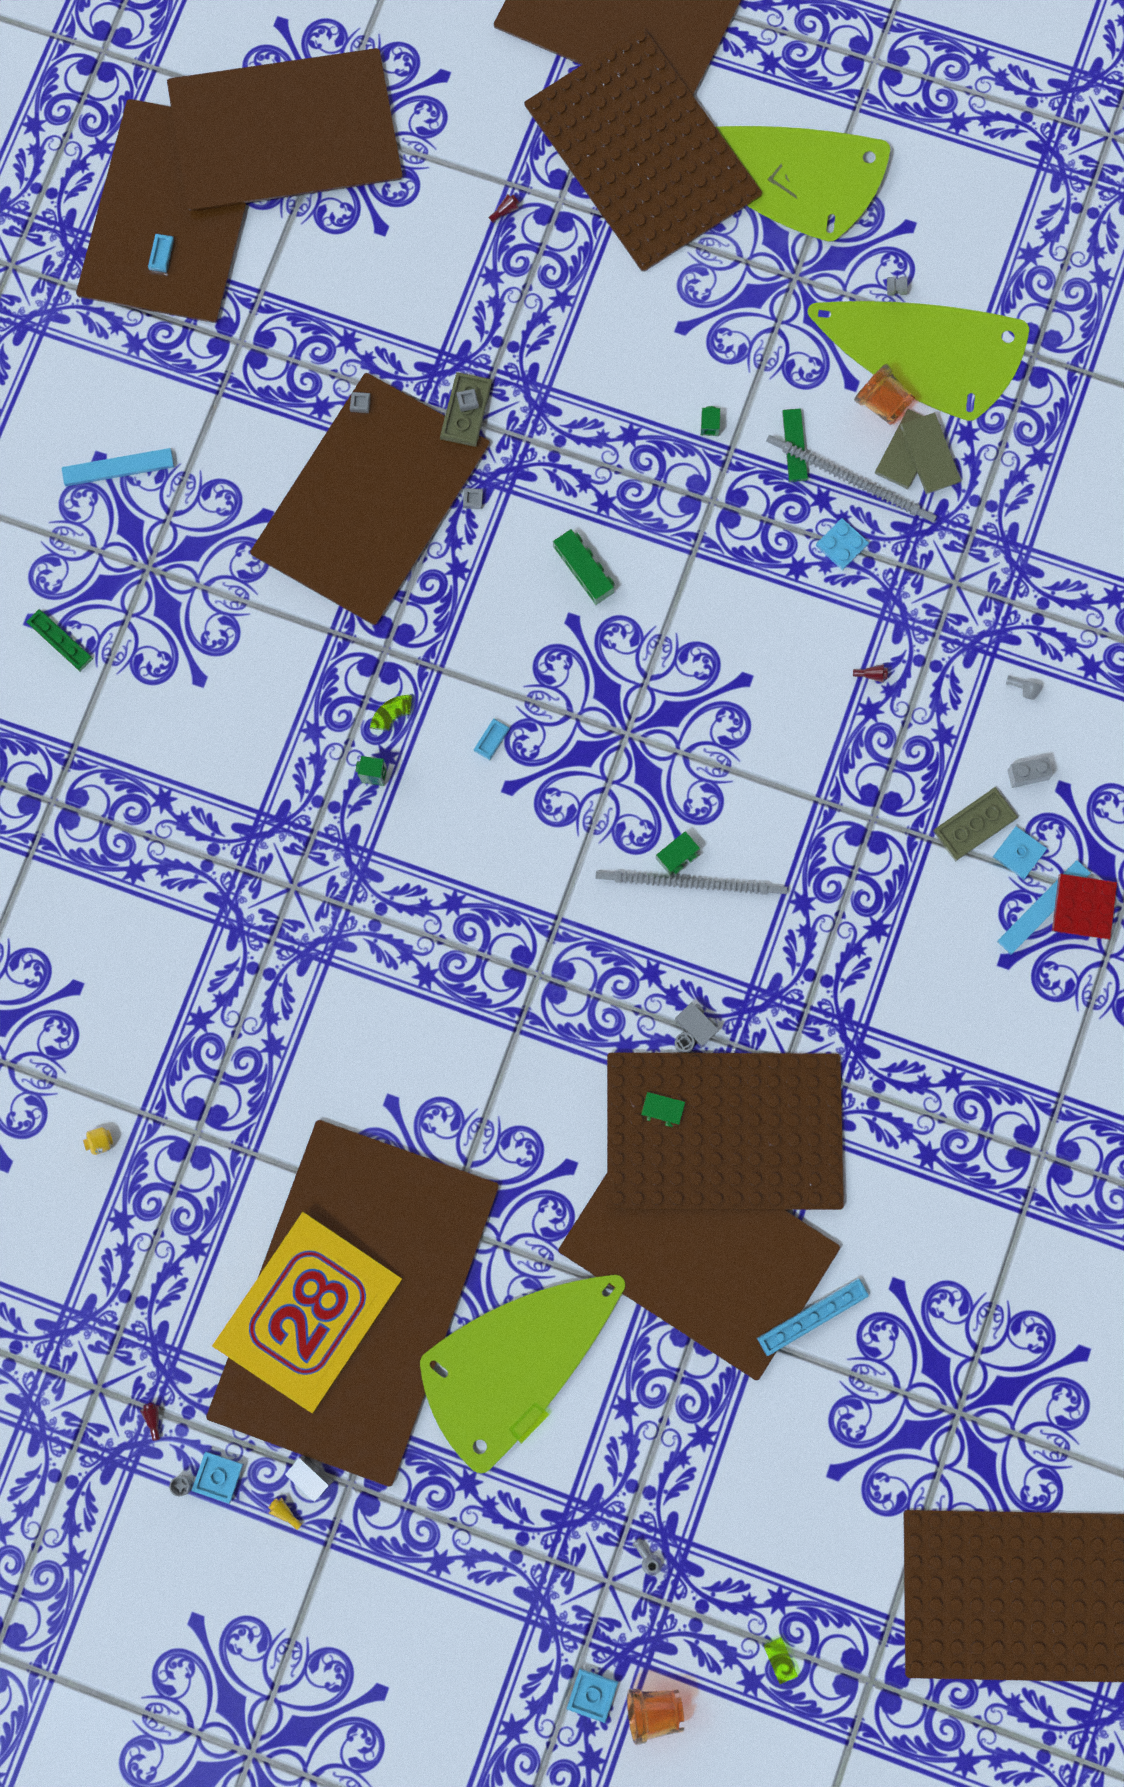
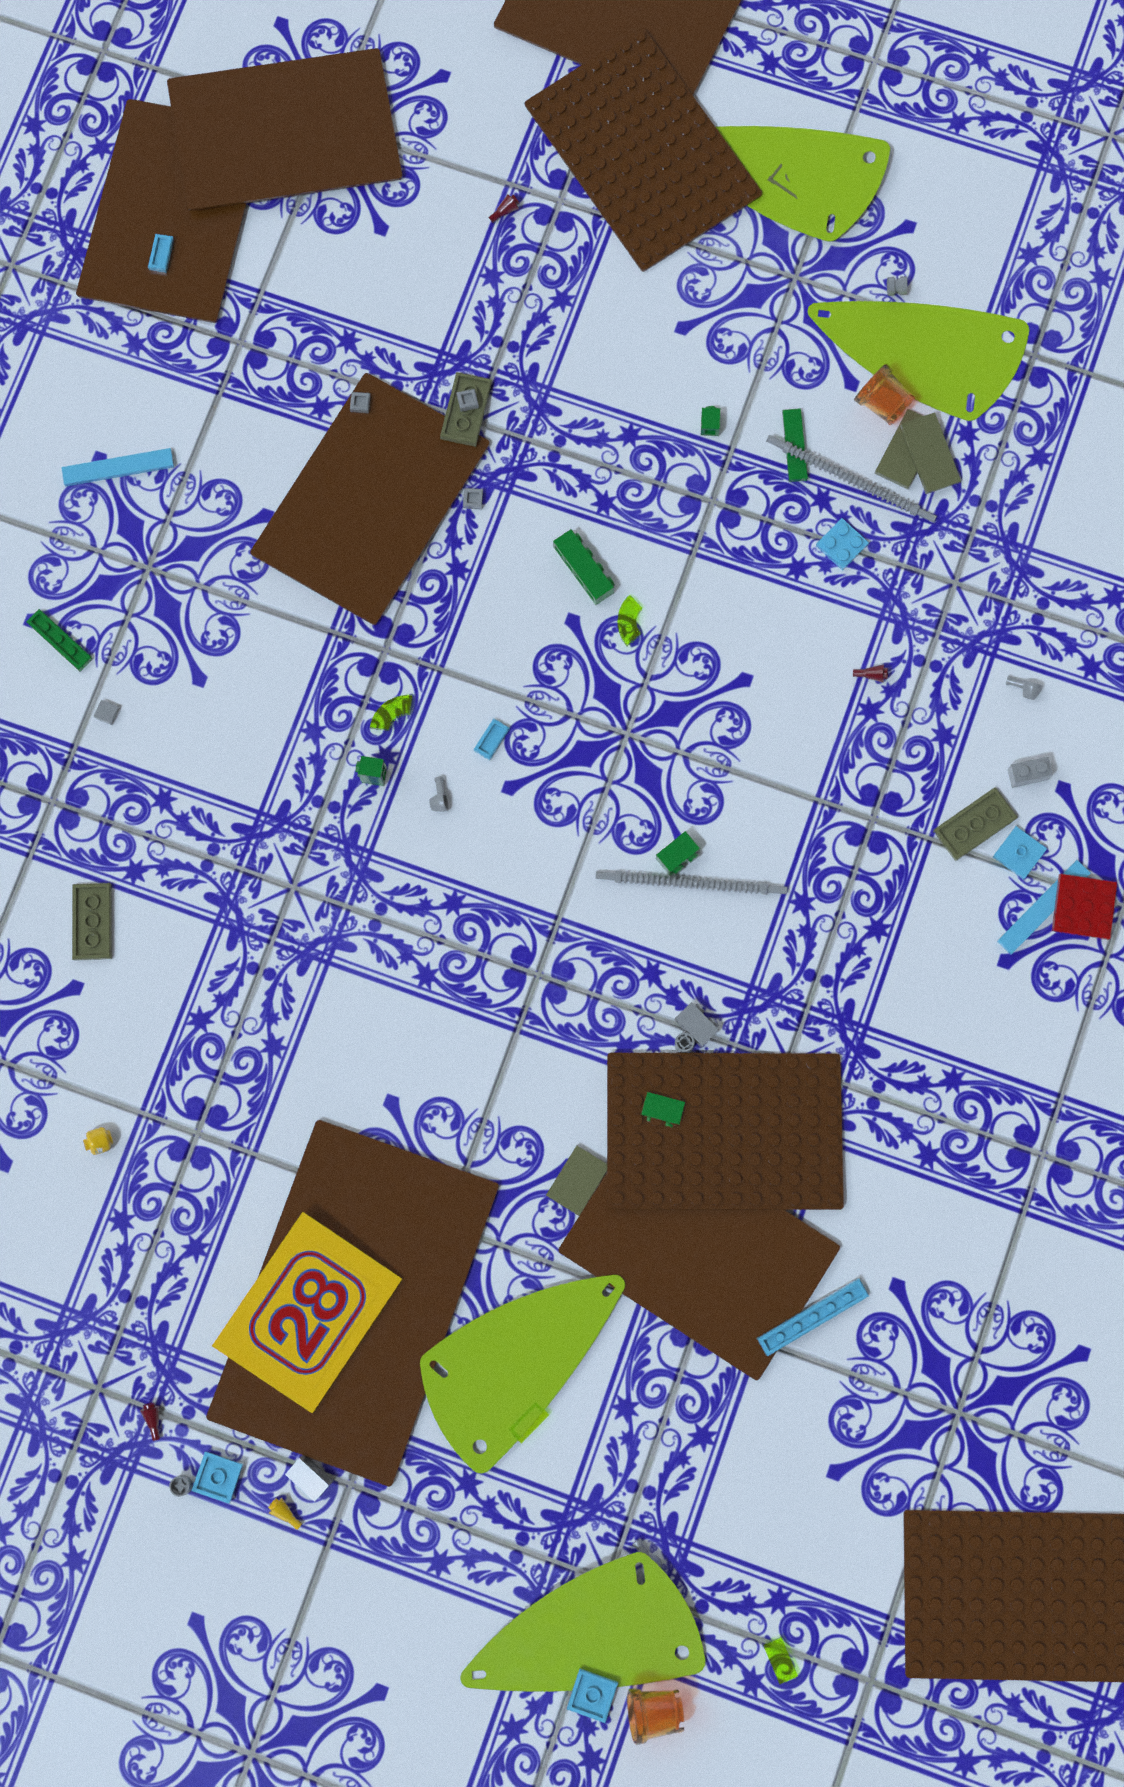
none -> olive tile [72,883,112,961]
none -> light grey tile [93,700,119,725]
none -> light grey bar [429,776,449,812]
none -> lime piece [460,1552,705,1692]
none -> olive tile [546,1145,607,1216]
none -> clear neon green tile [617,595,642,647]

